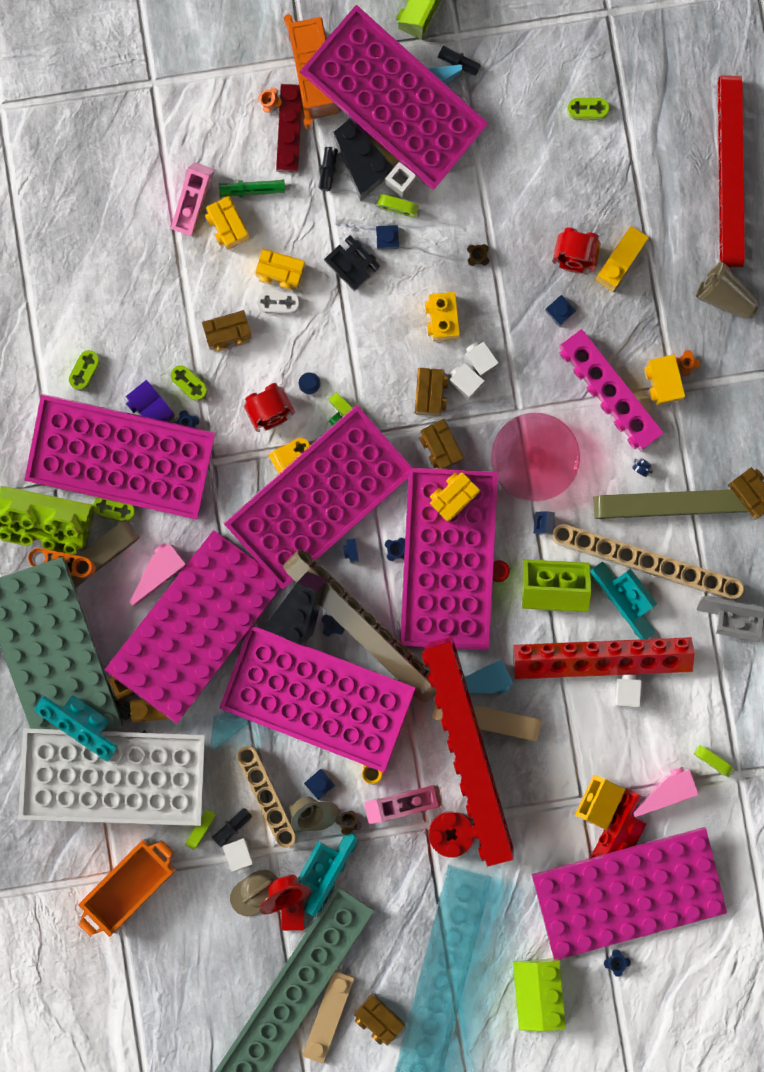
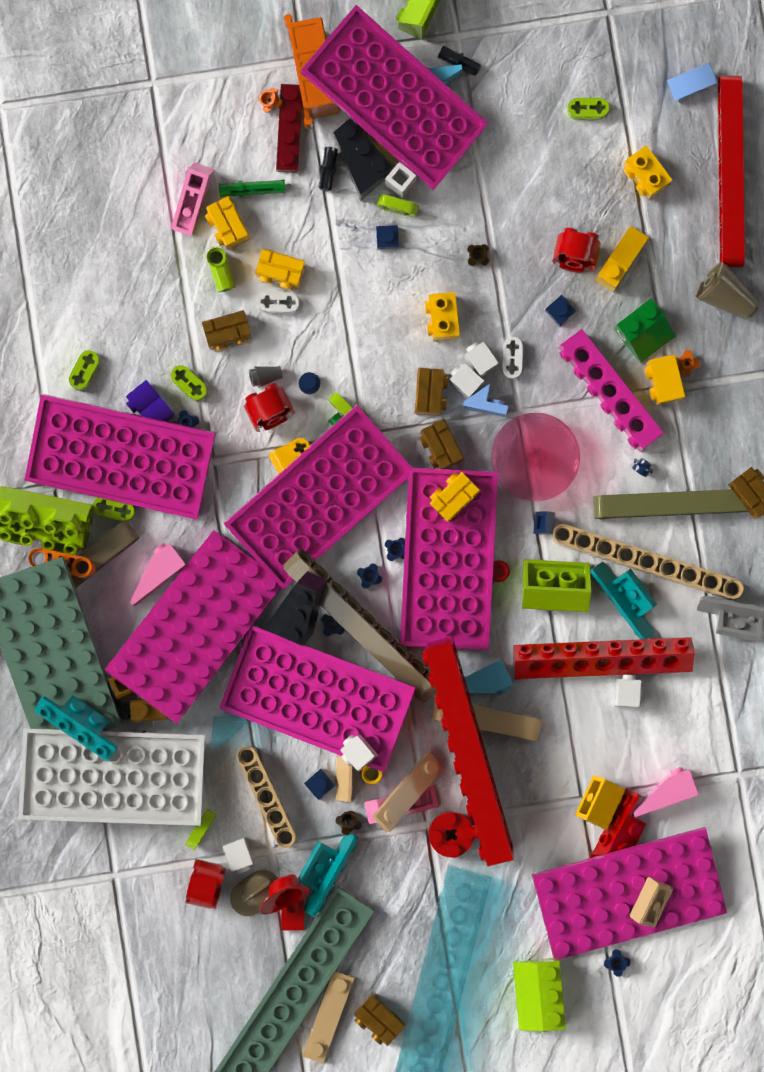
orange container [78,838,177,937] -> none
black axle [212,808,252,847] -> none
dark tan piece [288,796,339,832] -> none
black plate [324,235,381,292] -> none
dark blue plate [343,538,359,563] -> none
lime beam [694,745,735,778] -> none
none -> red brick [185,859,226,909]
none -> lime piece [206,247,236,293]
none -> dark grey cone [249,366,283,388]
none -> tan slope [335,756,354,802]
none -> white brick [340,734,378,771]
none -> dark blue plate [357,563,382,589]
none -> tan plate [372,752,444,833]
none -> light blue slope [462,384,508,417]
none -> white beam [502,337,523,380]
none -> green slope [614,298,675,363]
none -> yellow brick [623,145,672,200]
none -> tan slope [630,877,673,928]
none -> light blue slope [667,63,718,101]

